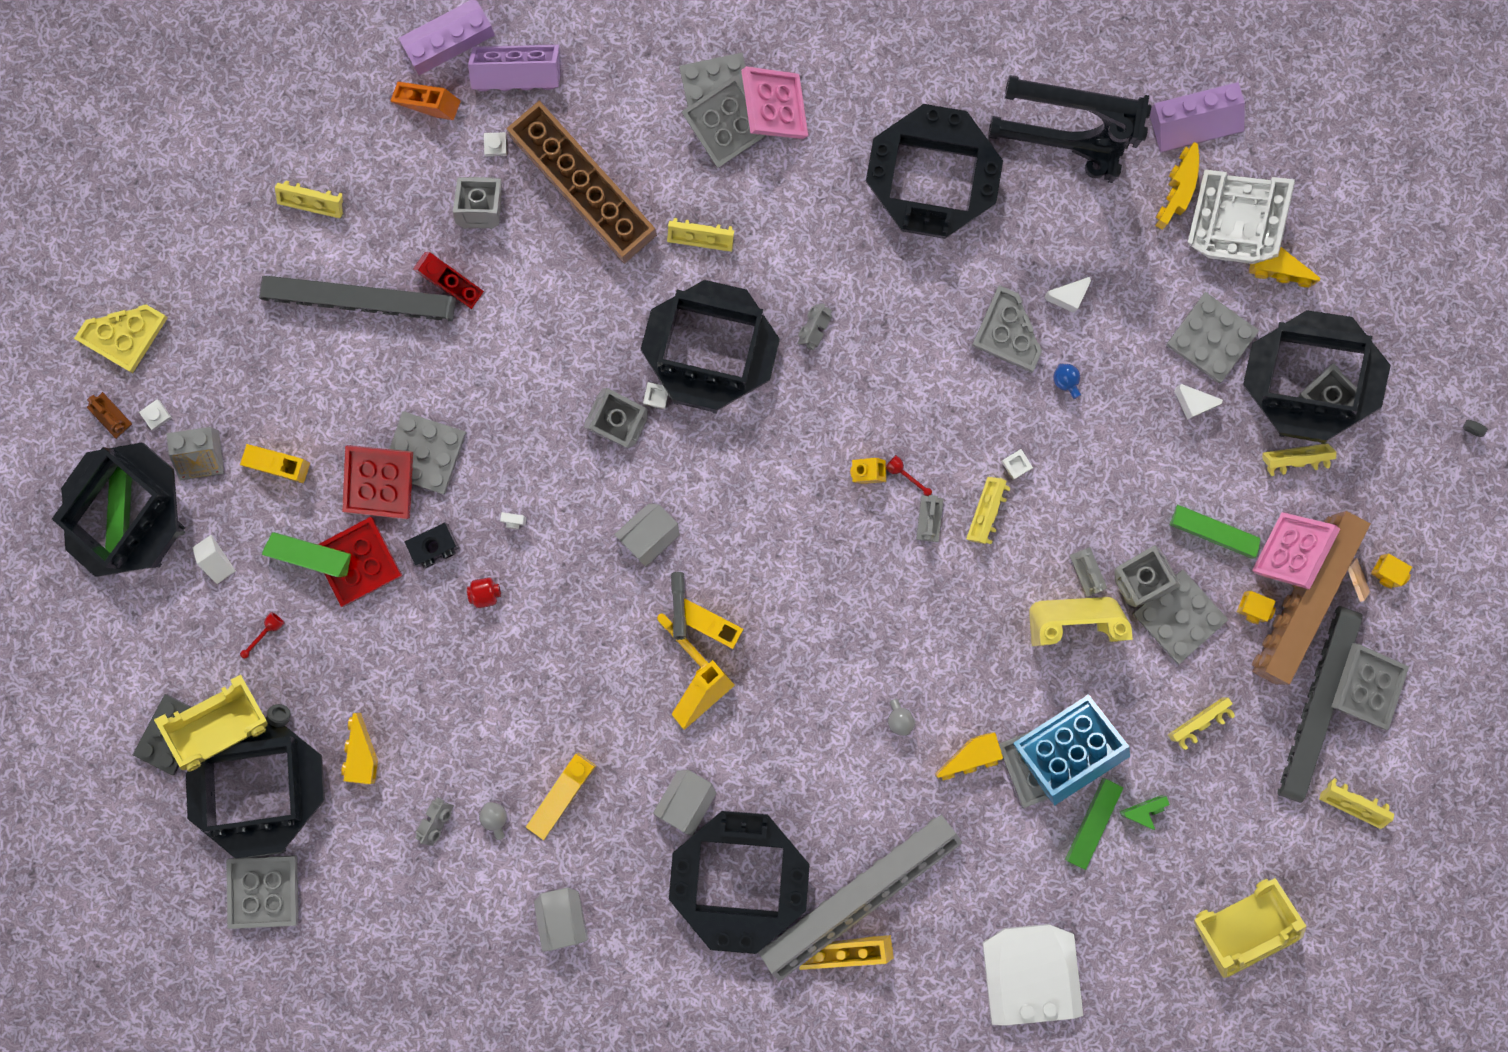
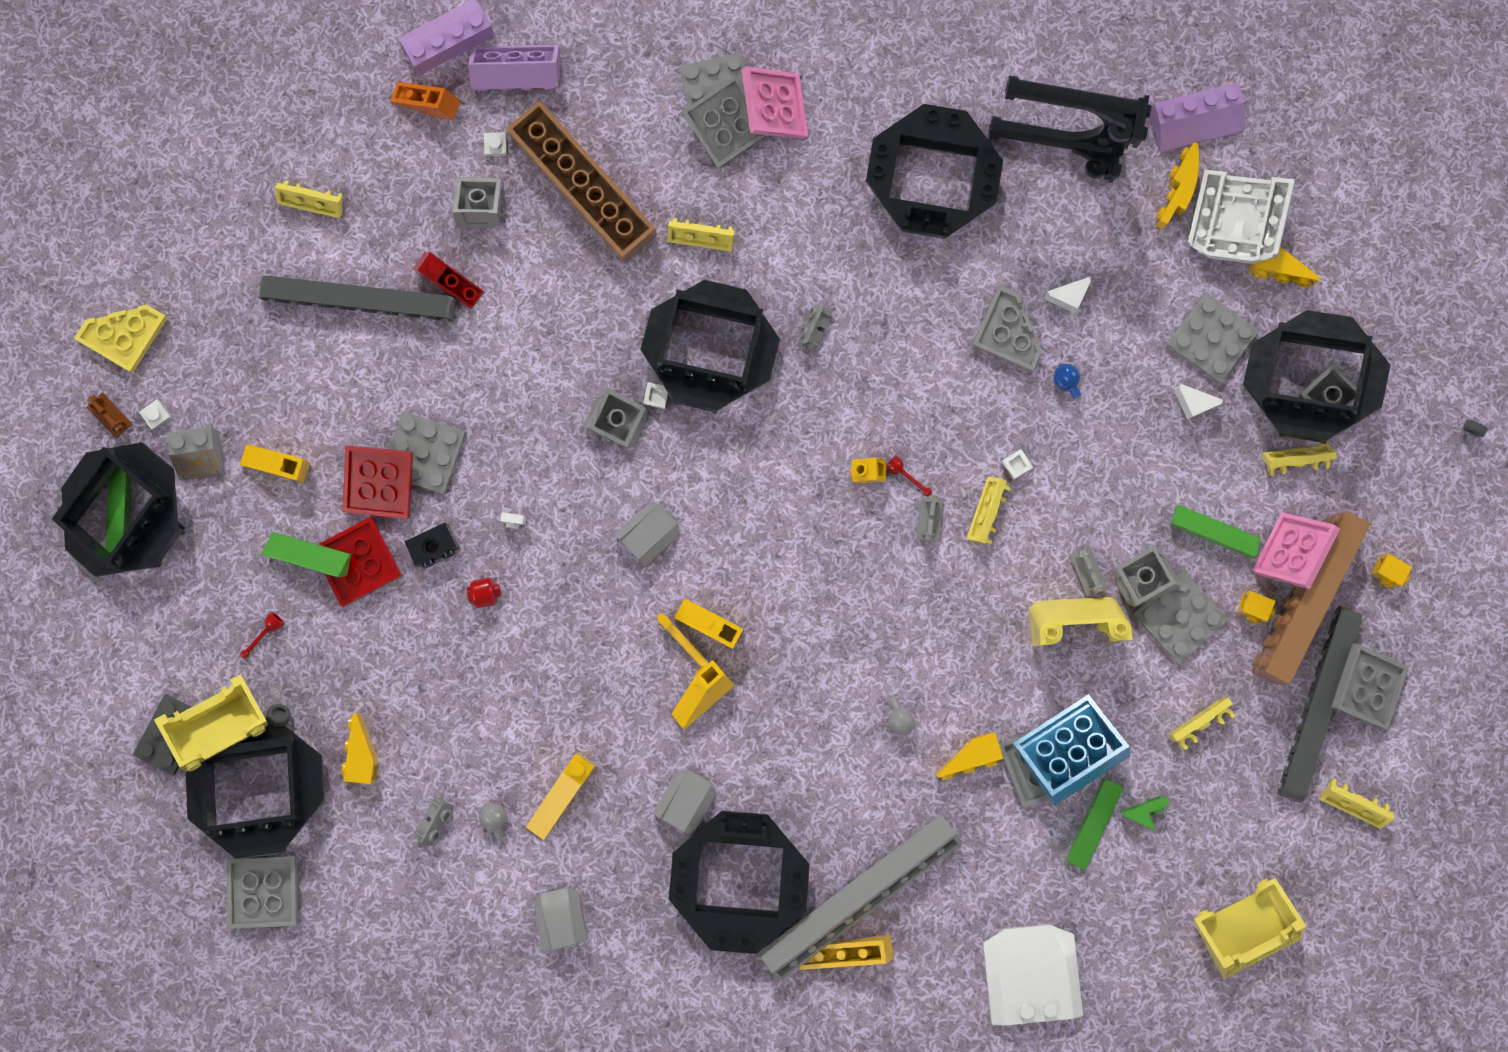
white slope [192,535,236,584] -> none
dark grey piece [671,572,687,640] -> none
light nougat piece [1348,558,1370,602] -> none

